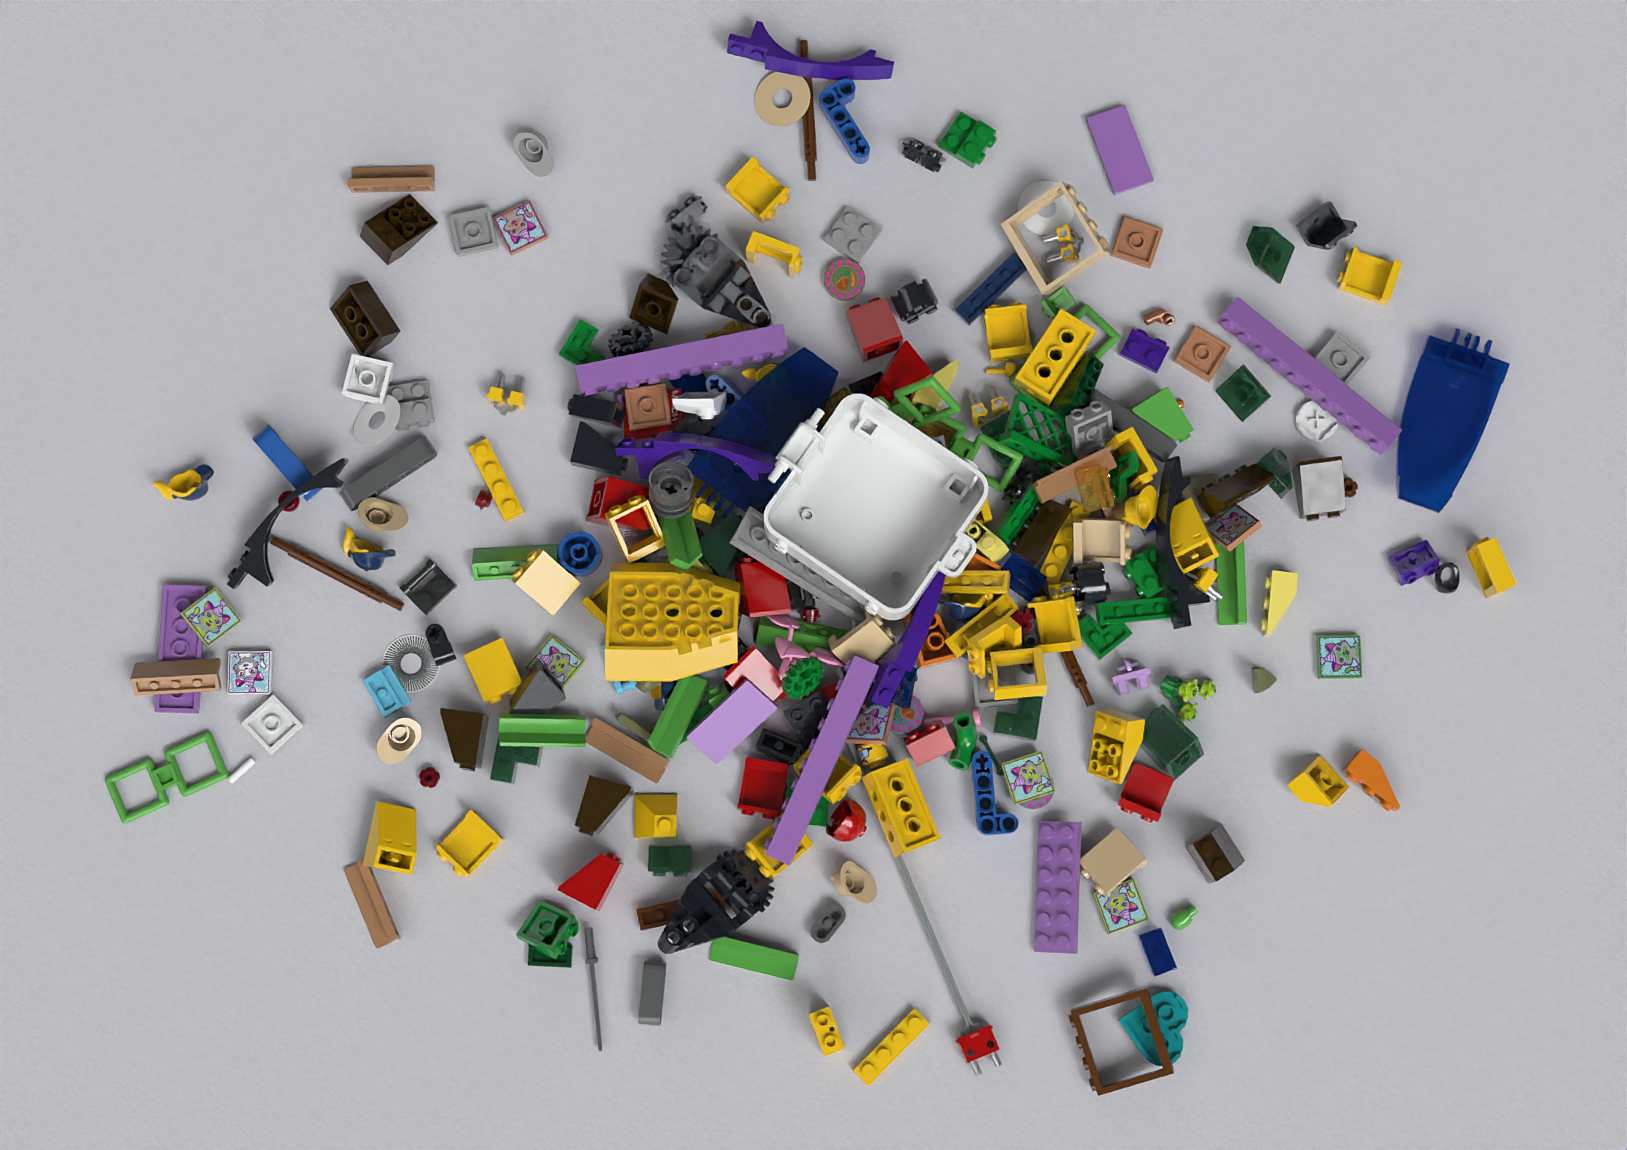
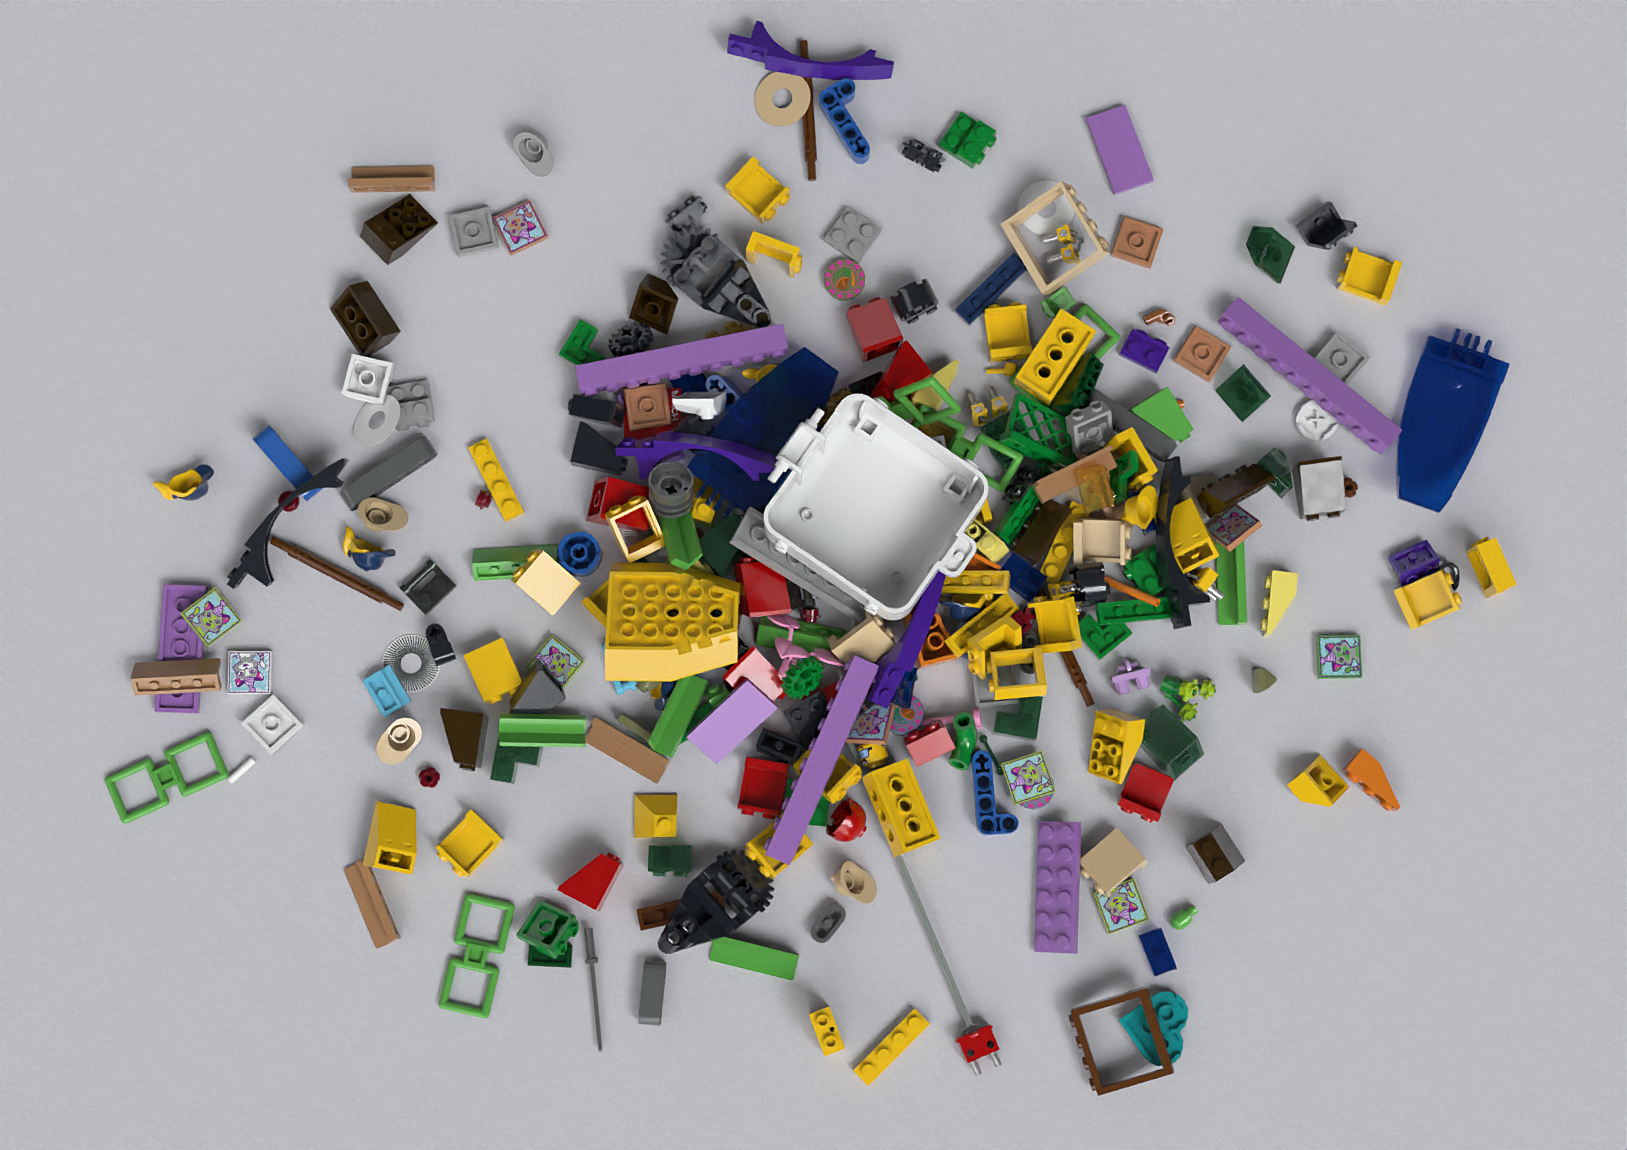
yellow piece [486,373,526,416] -> none
dark brown slope [574,775,634,836] -> none
none -> bright green bar [438,893,515,1019]
none -> orange piece [1104,575,1160,607]
none -> yellow panel [1393,569,1463,630]

